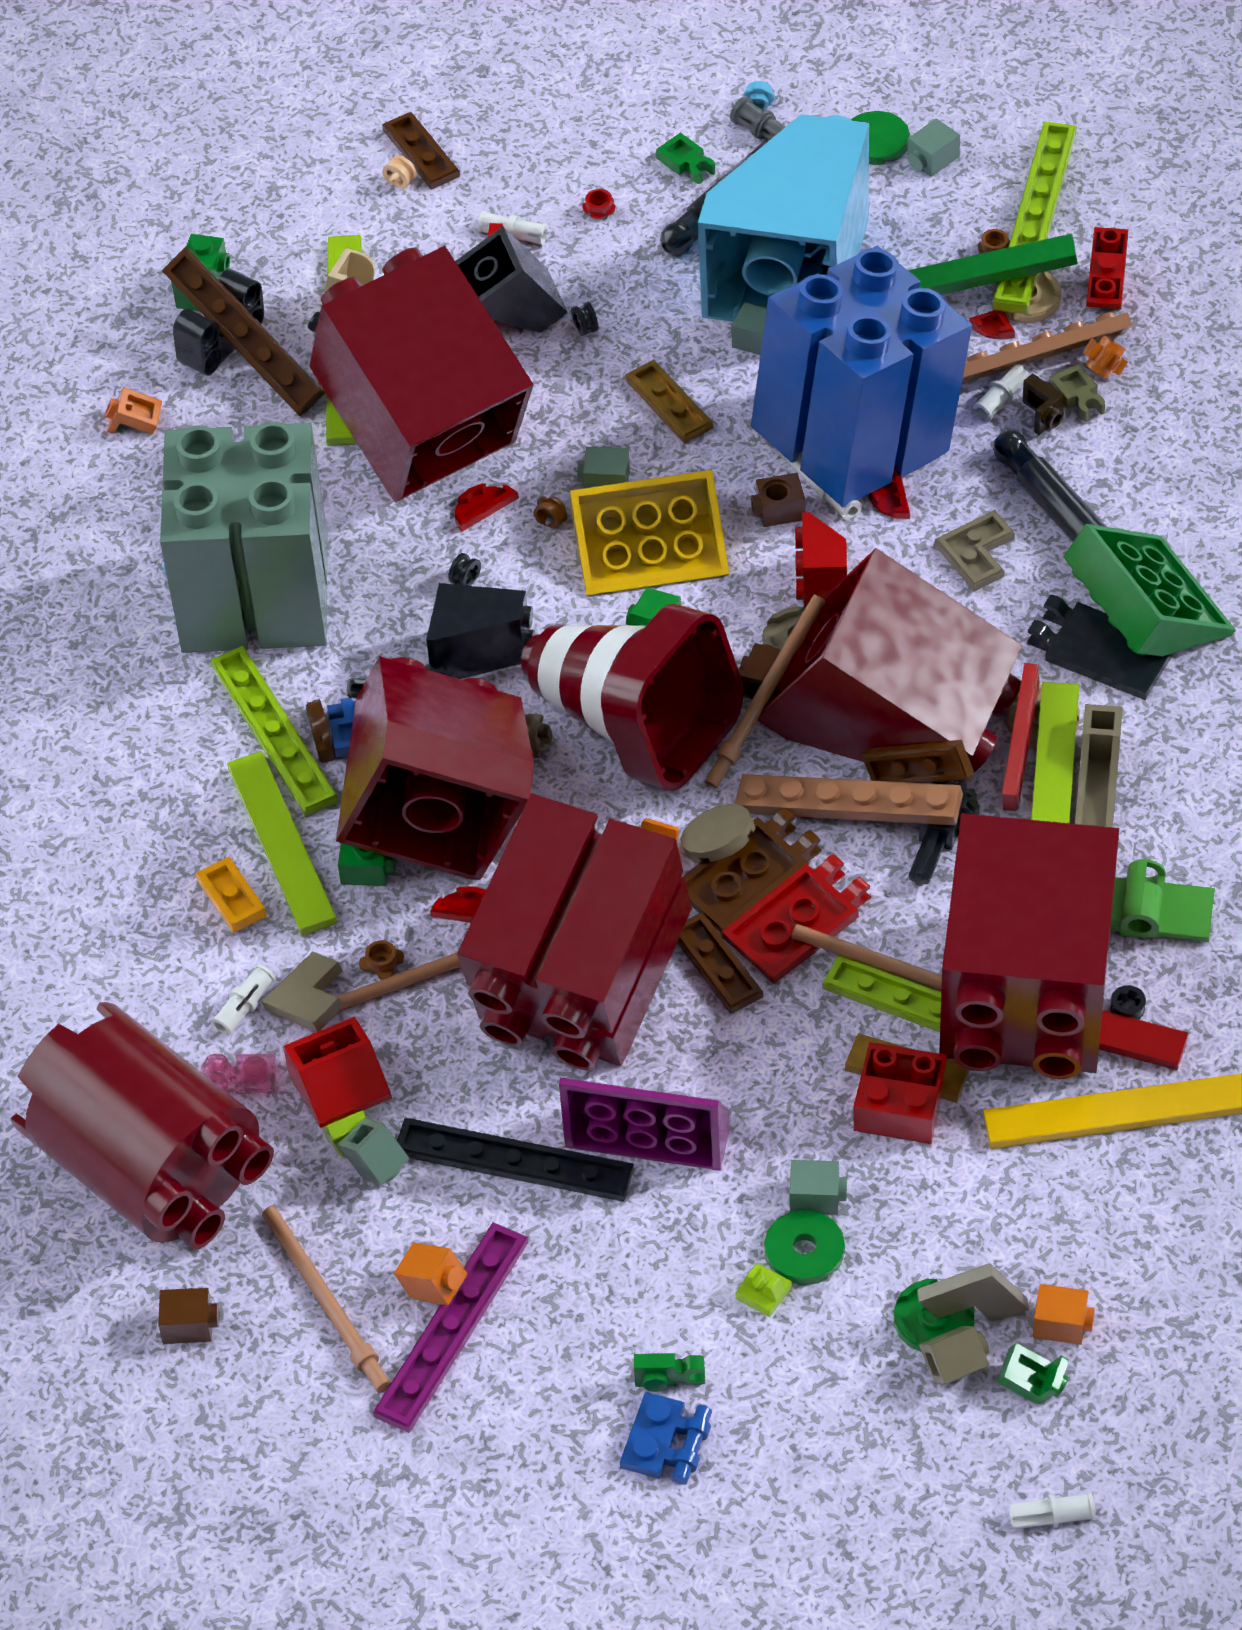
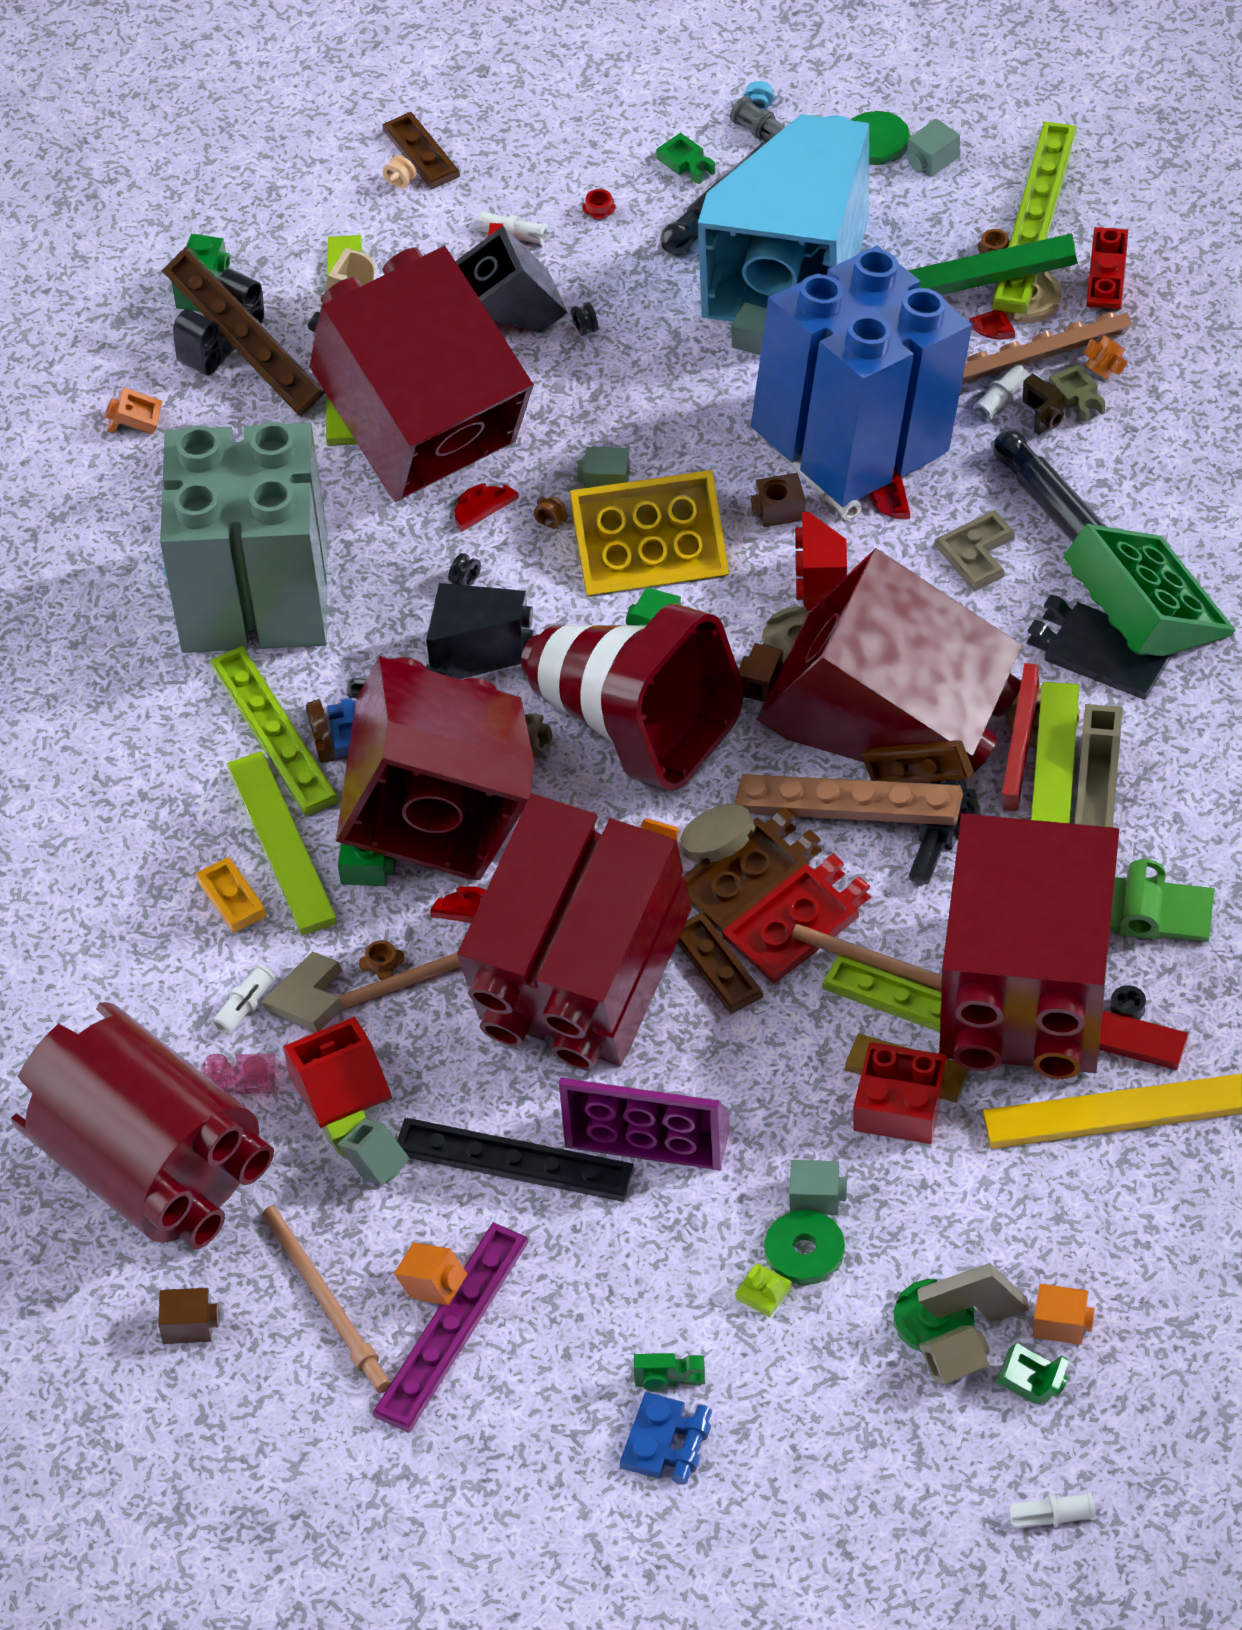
pearl gold tile [625,359,713,444] -> none
nougat bar [704,595,826,789] -> none

